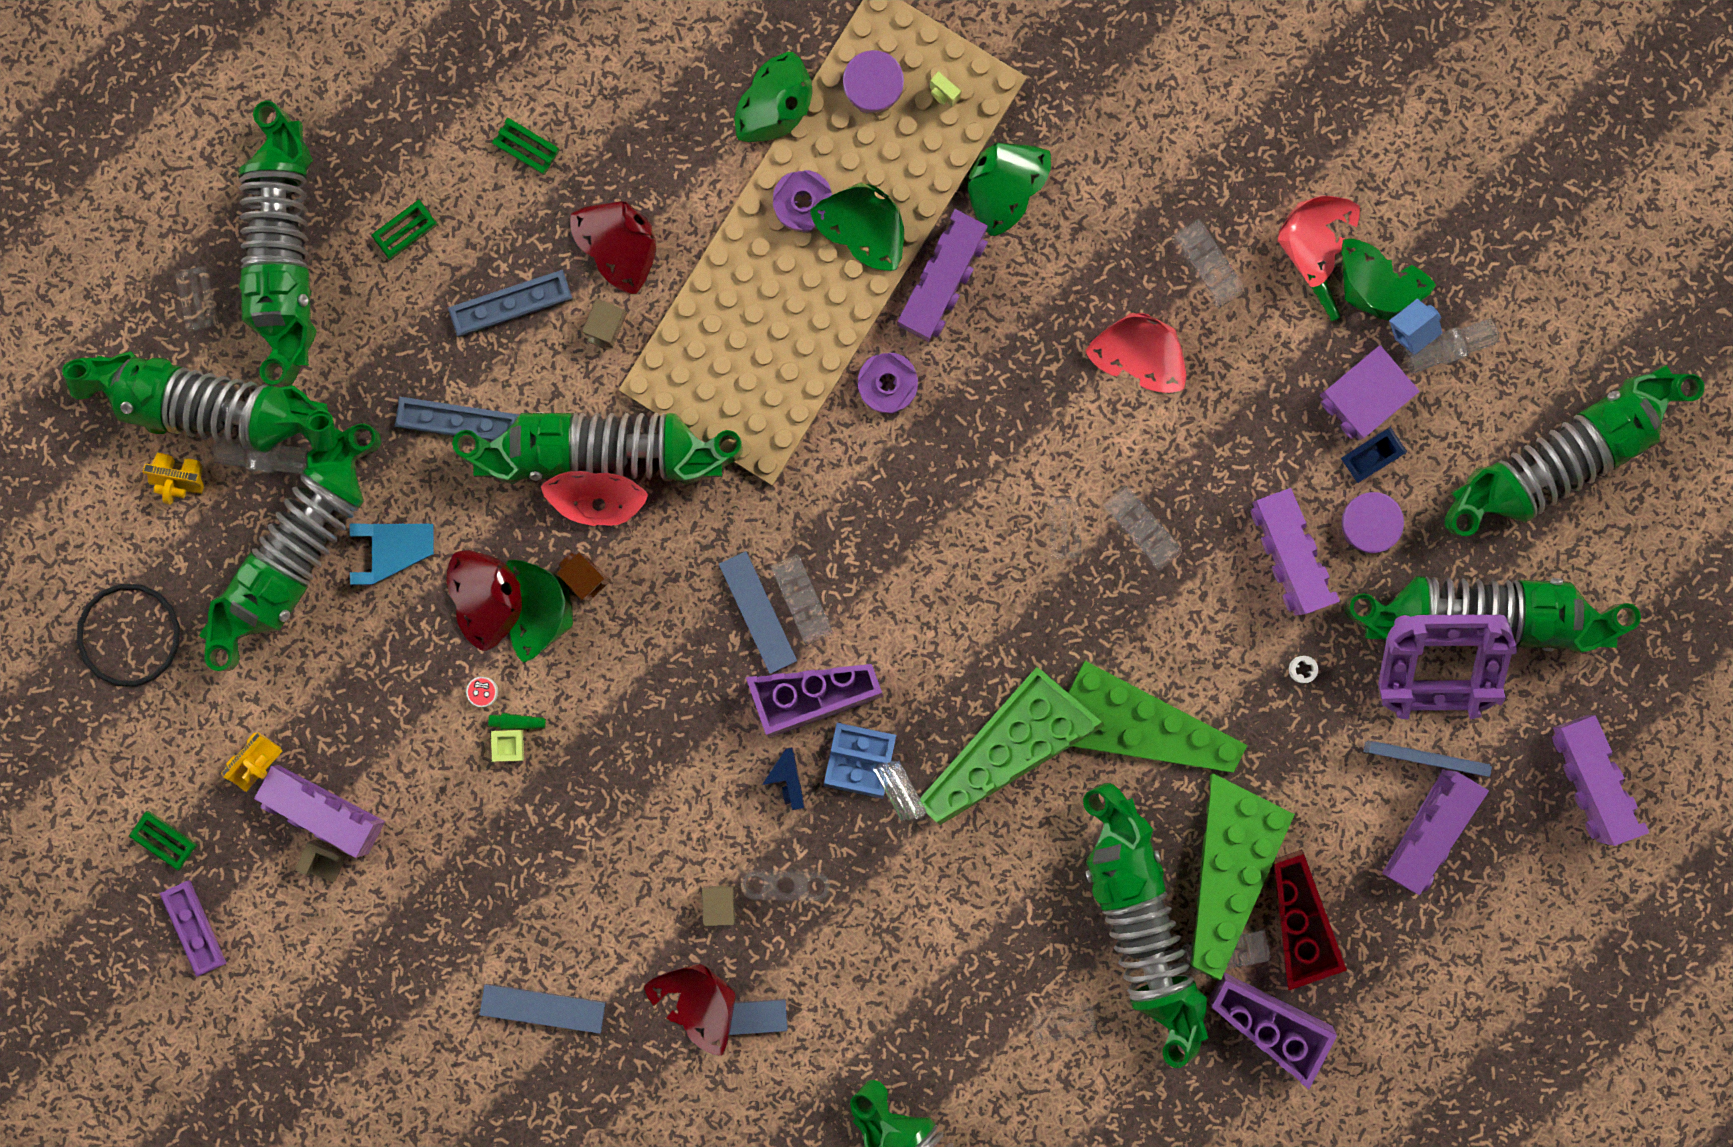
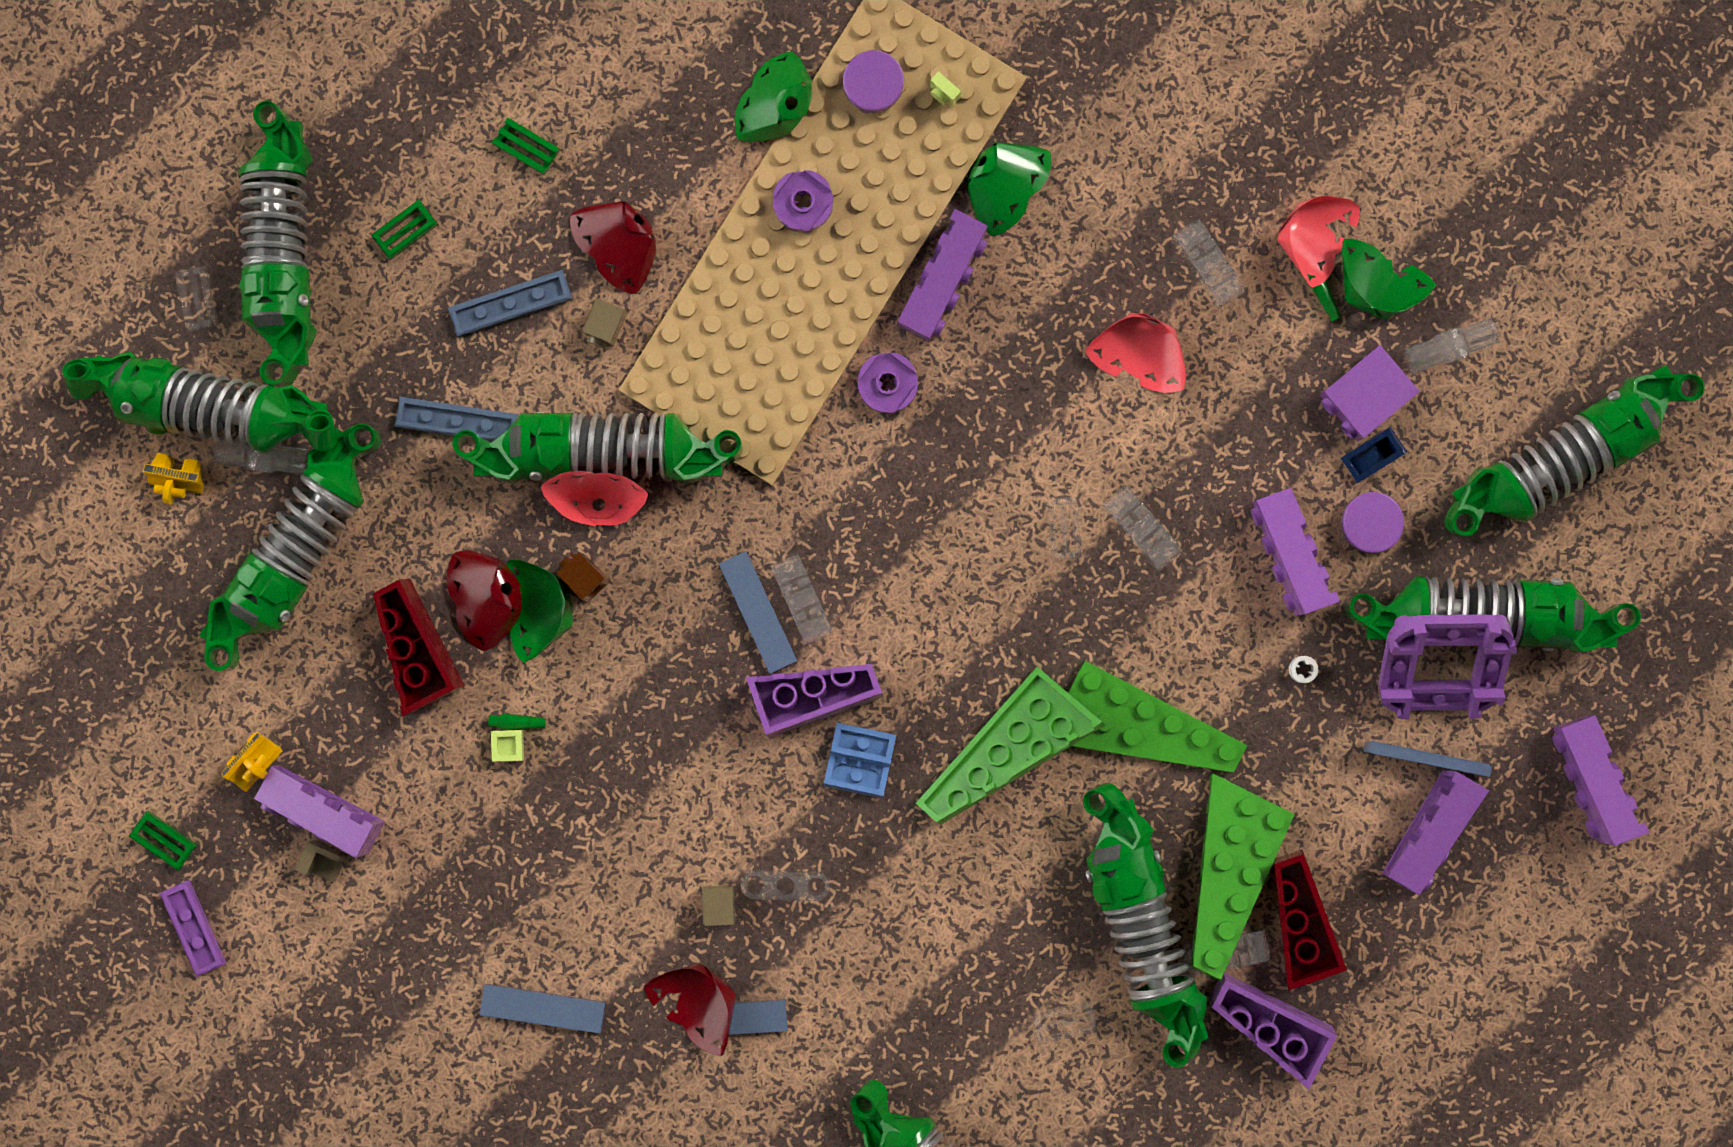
black piece [77,584,180,687] -> none
dark azure flag [349,524,434,585] -> none
tile [466,677,498,707] -> none
dark blue slope [762,747,805,810] -> none
green piece [810,182,904,271] -> none
clear tile [873,761,927,821] -> none
medium blue brick [1389,299,1443,355] -> none
none -> dark red wedge [373,578,465,717]

